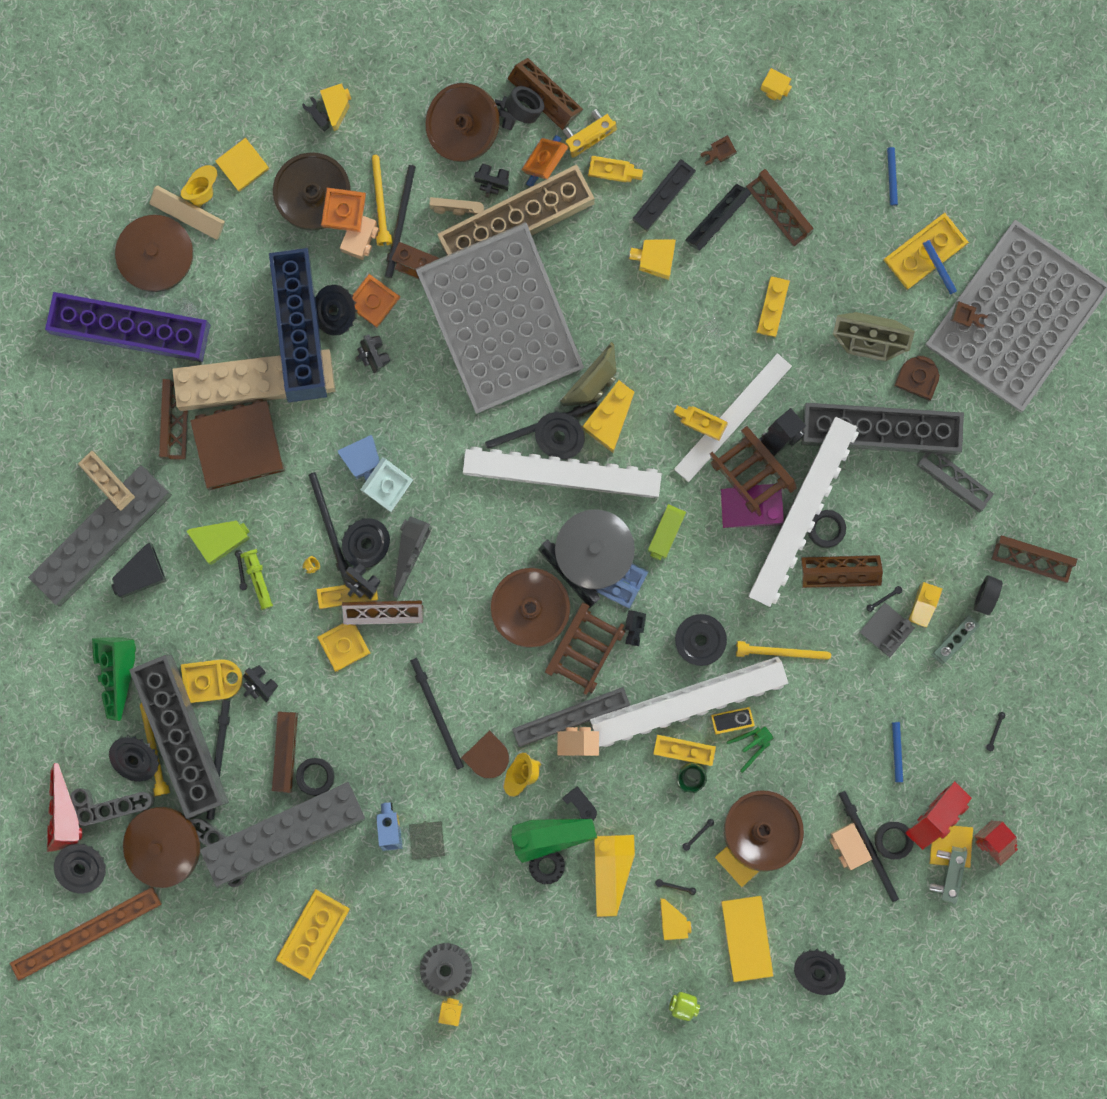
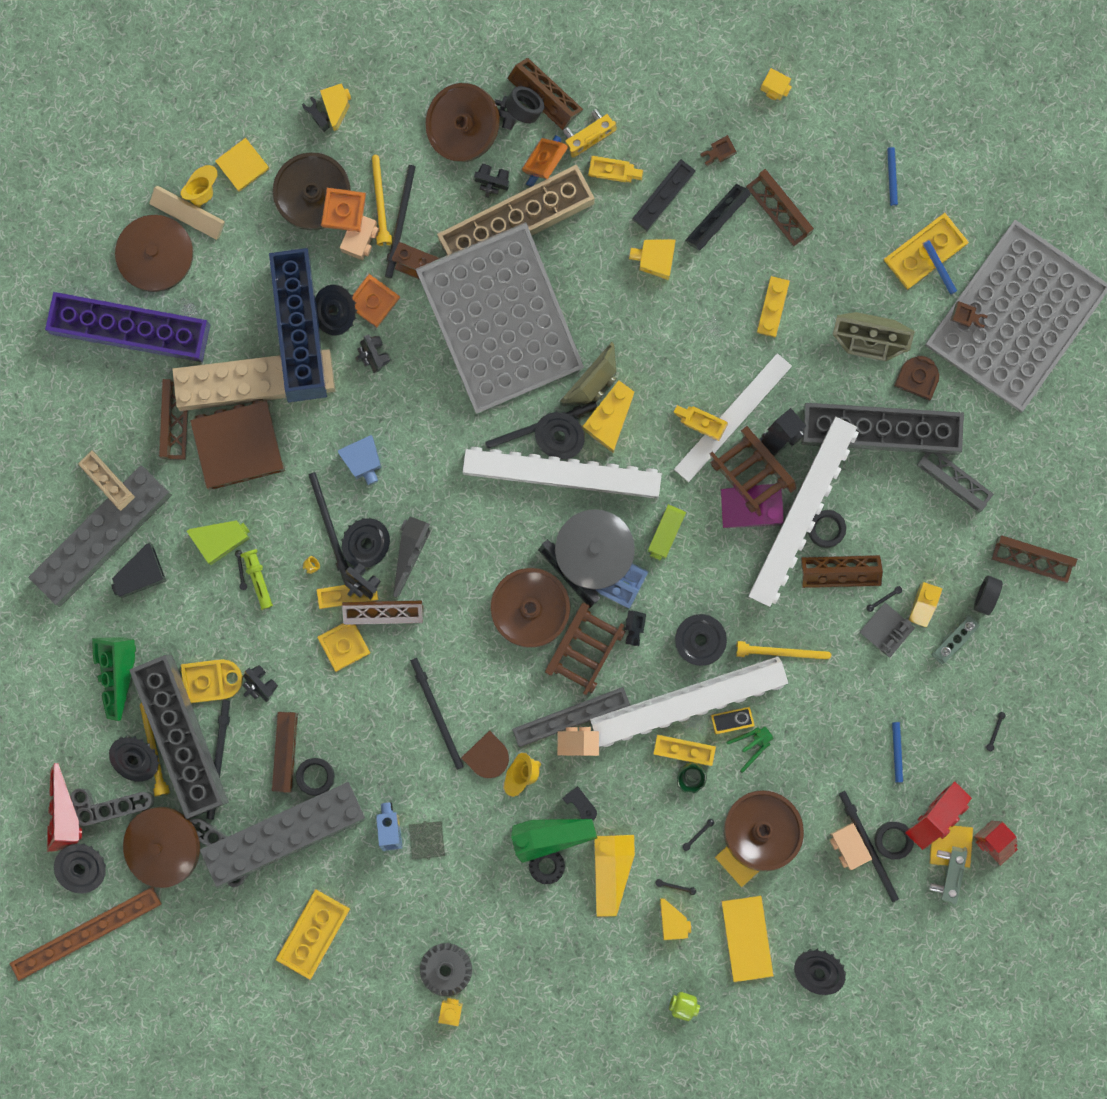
light aqua plate [360,457,413,512] -> none
tan plate [430,197,484,216] -> none

